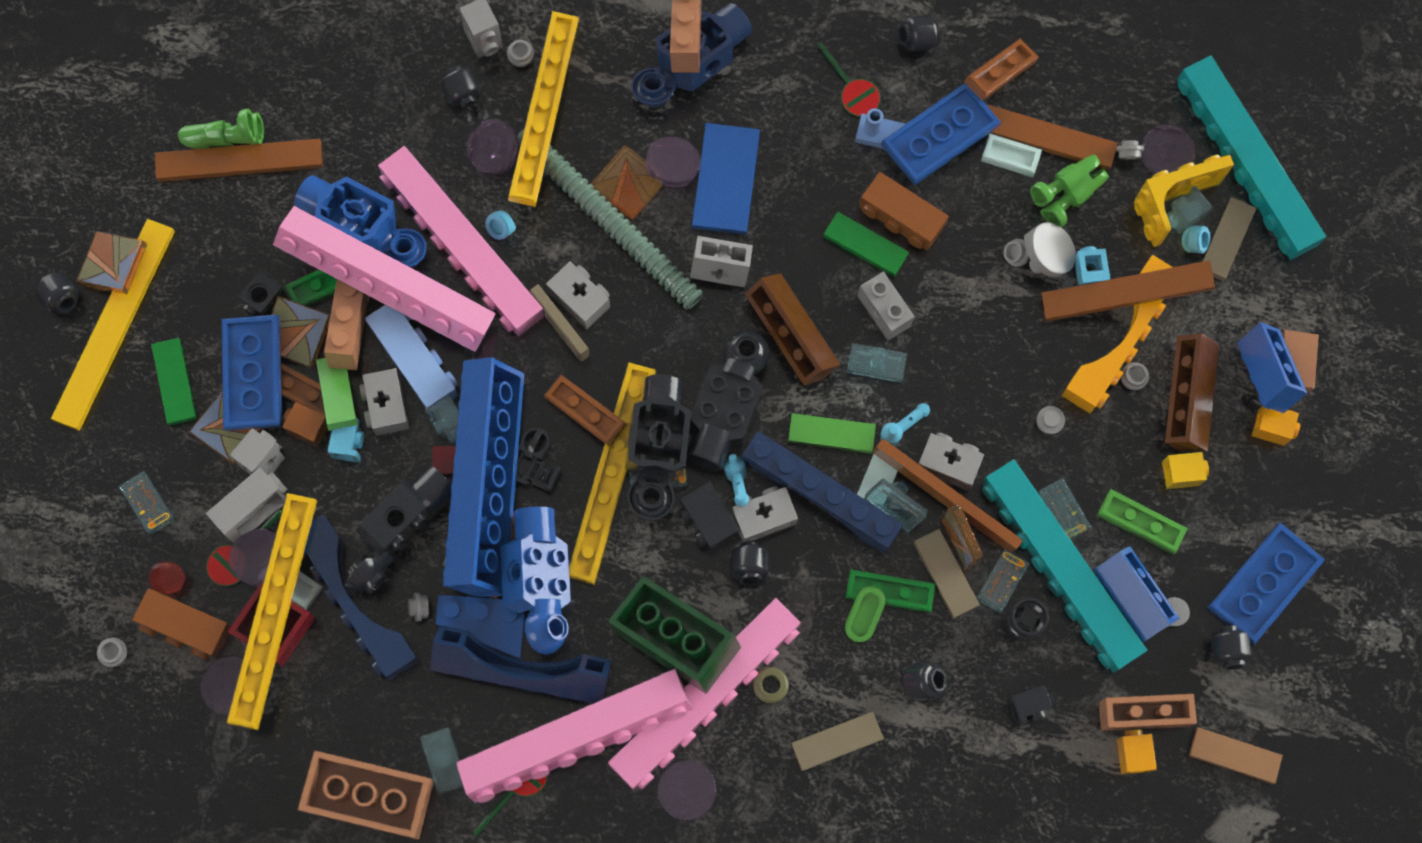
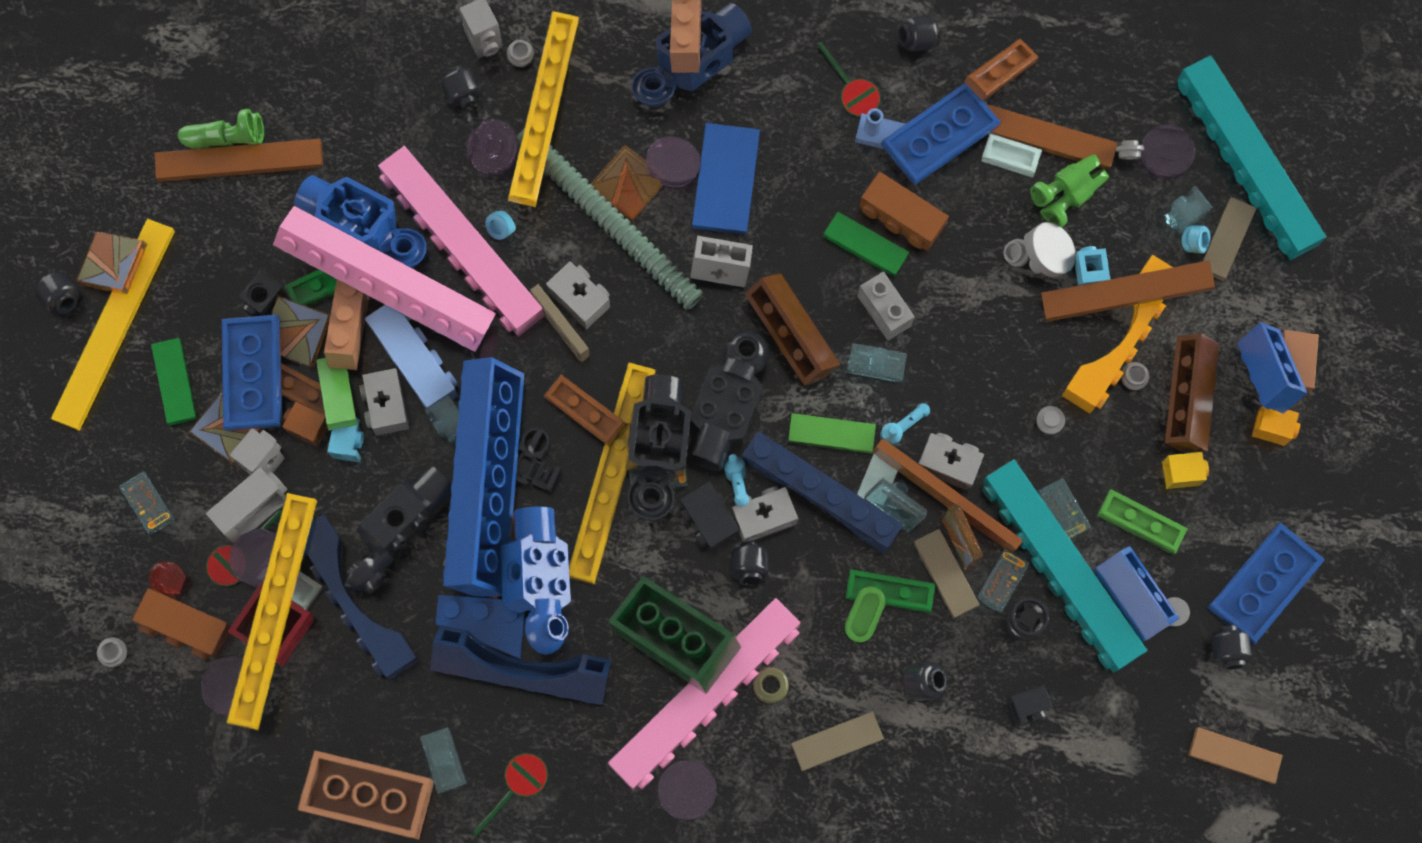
light grey plate [408,592,429,622] -> none
dark red tile [433,446,456,476] -> none
bright pink brick [456,669,693,803] -> none
nougat brick [1099,694,1197,731] -> none
light orange brick [1117,730,1157,774] -> none
yellow bracket [1134,155,1234,247] -> none

